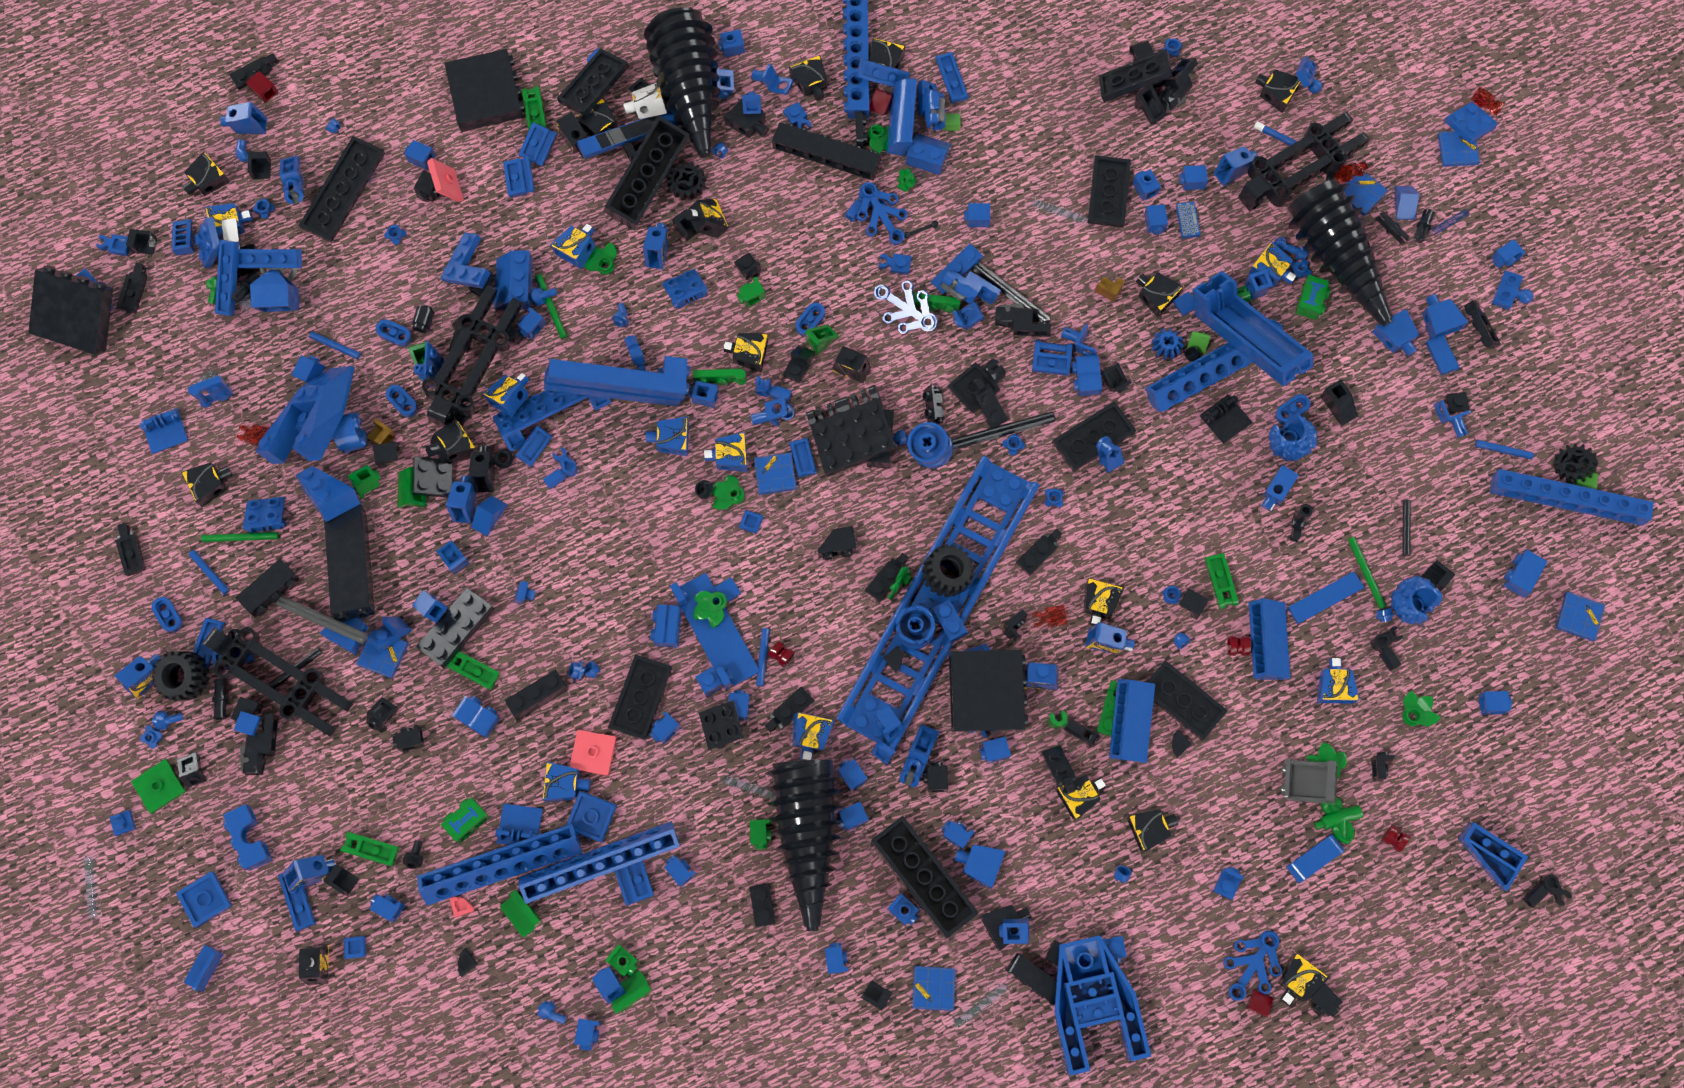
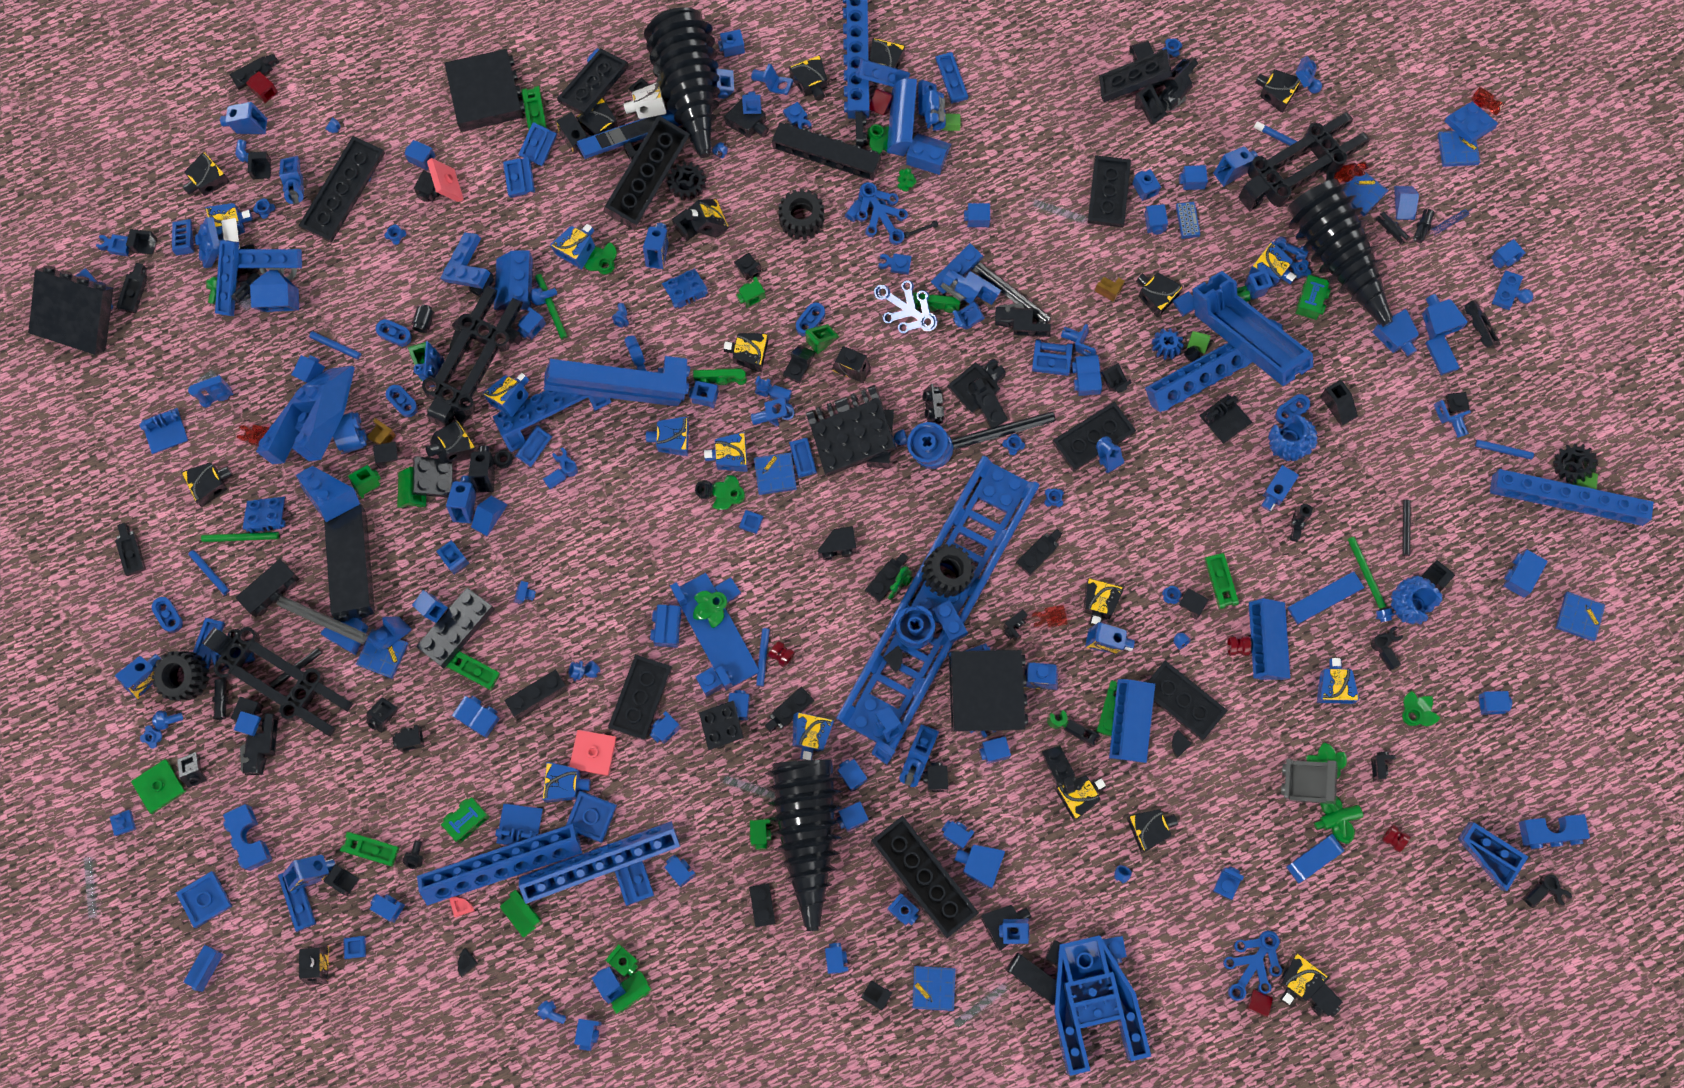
none -> black tyre [778,189,824,240]
none -> blue arch [1519,814,1590,850]

